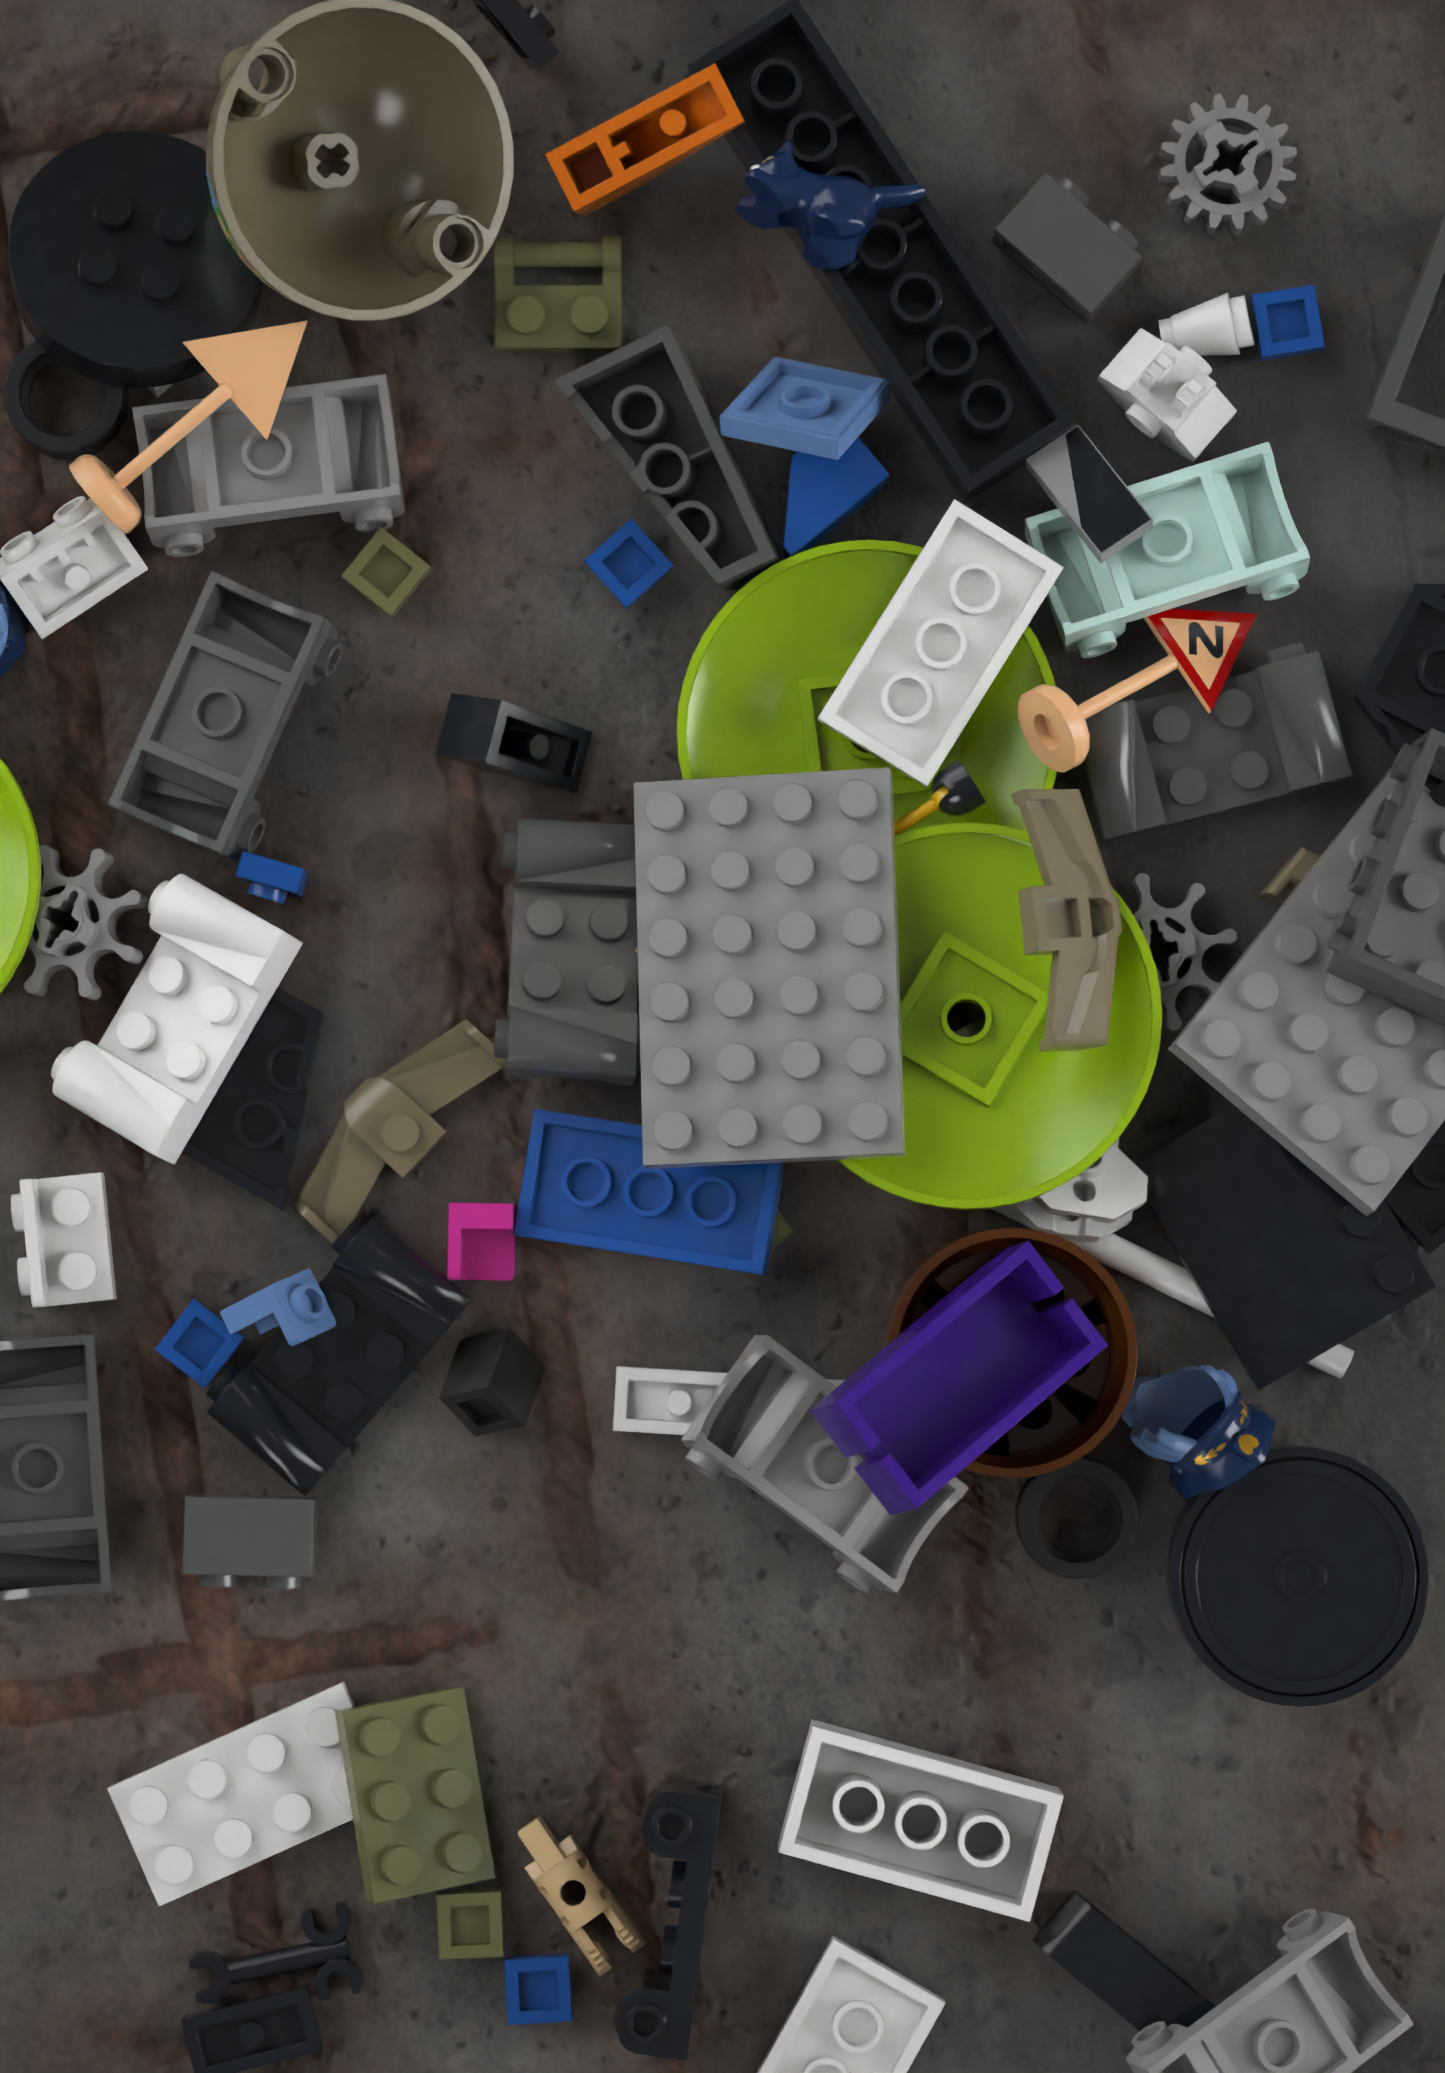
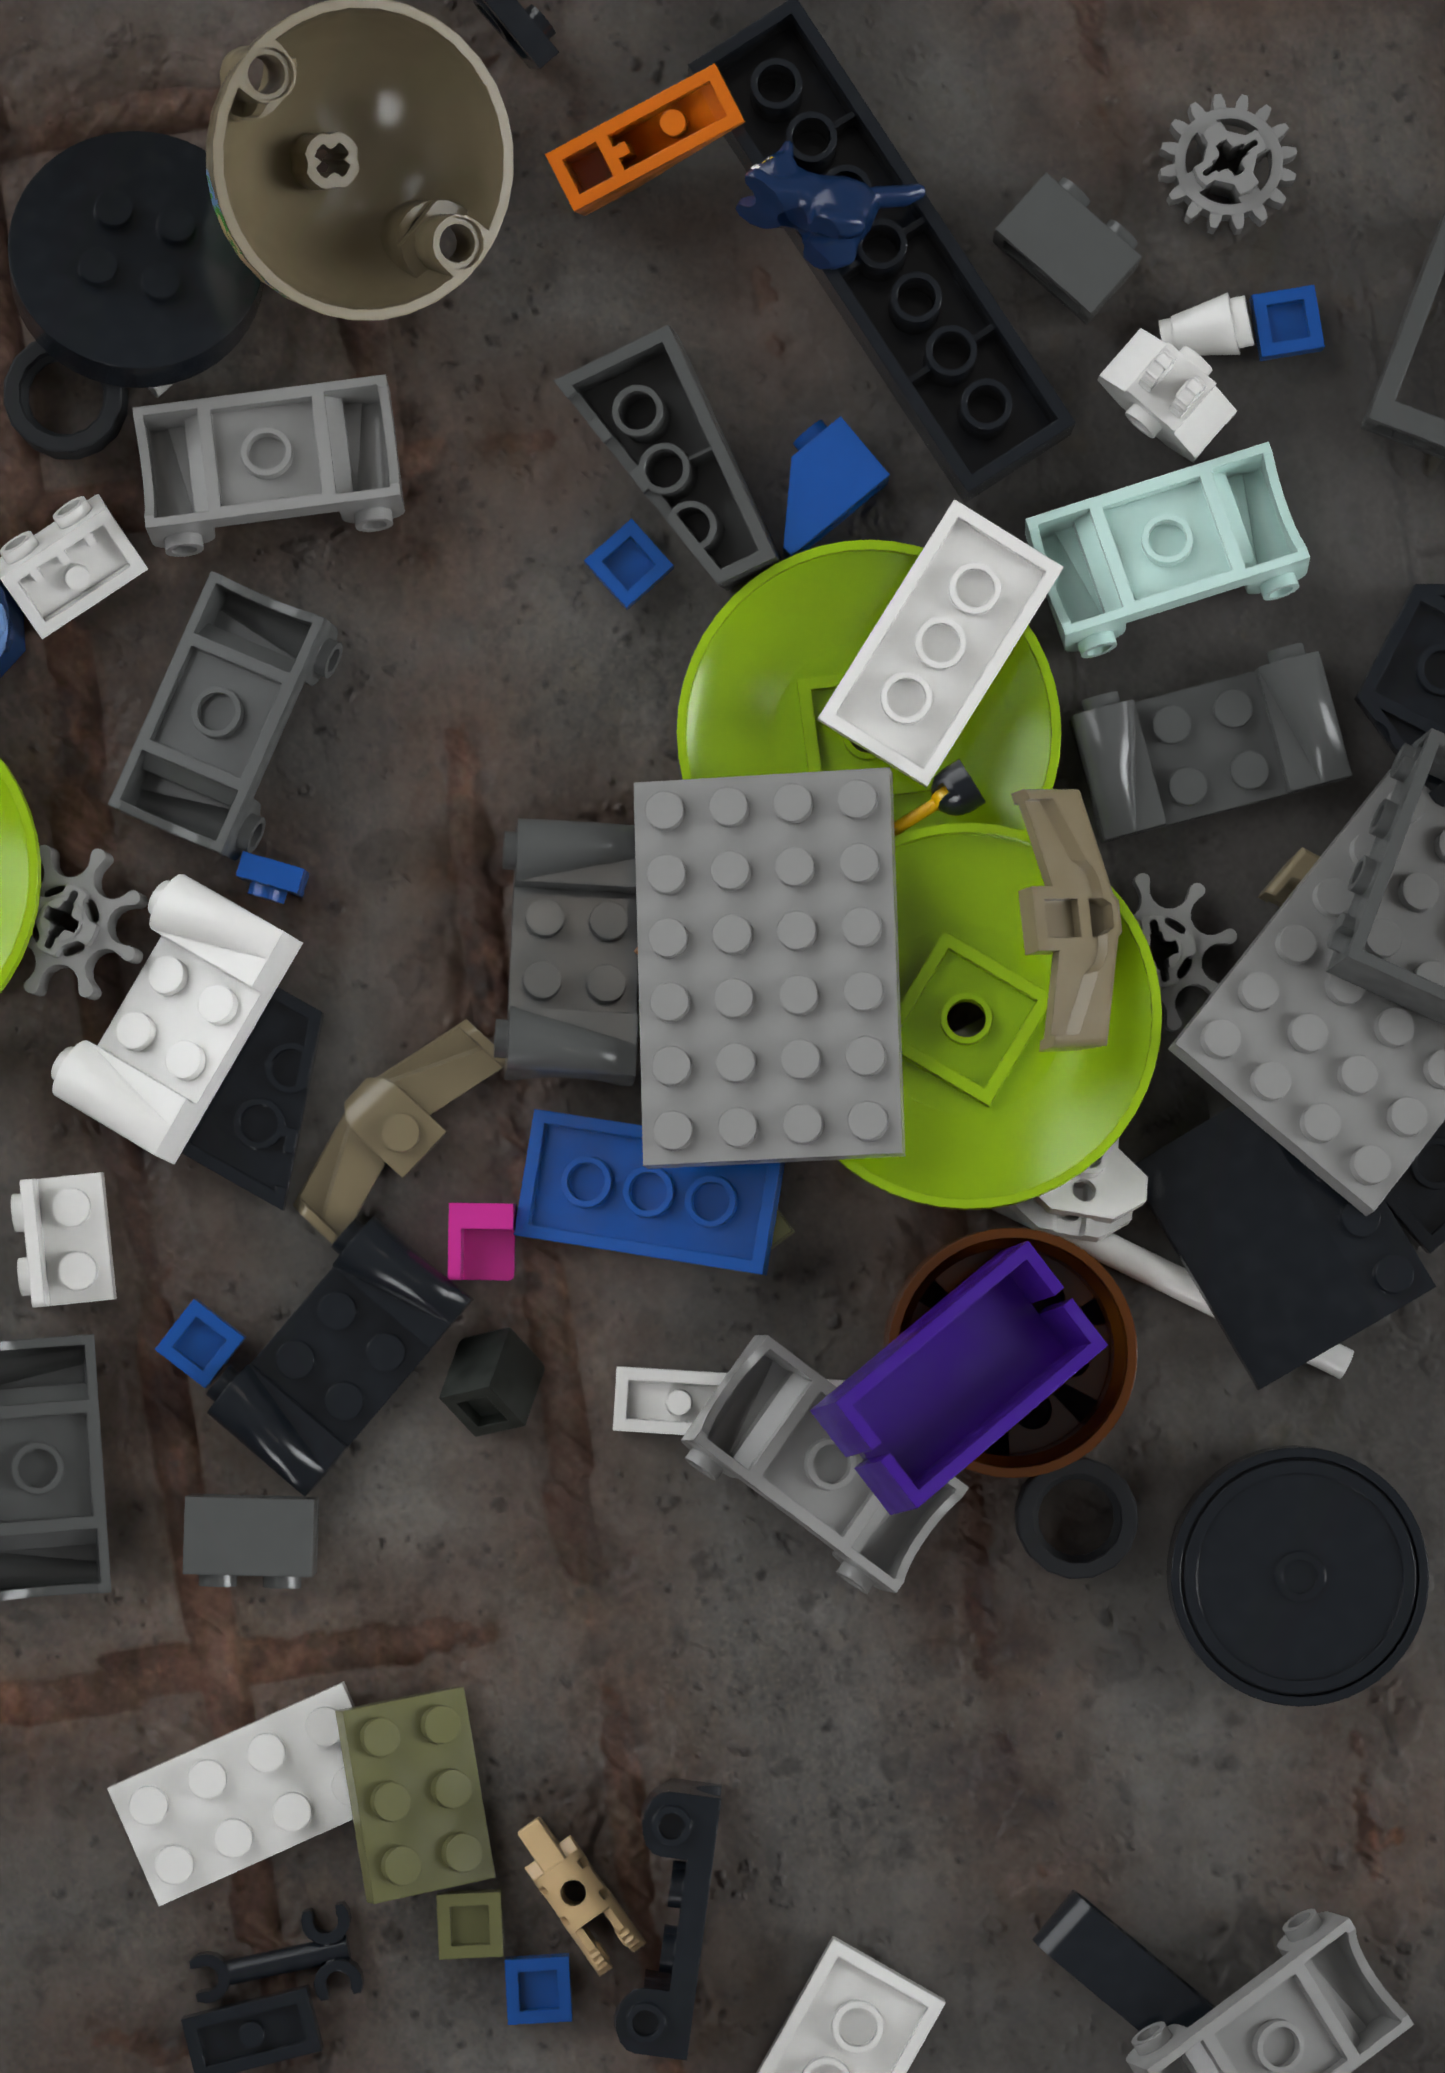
light nougat piece [69,320,308,534] -> none
medium blue bracket [220,1268,336,1346] -> none
olive plate [341,527,432,618] -> none
black slope [436,693,592,793] -> none
olive plate [494,236,622,352] -> none
medium blue tile [720,357,890,460] -> none
white brick [778,1719,1064,1922] -> none
light nougat piece [1017,608,1257,773] -> none
tile [1026,425,1153,563] -> none
piece [1121,1364,1276,1499] -> none

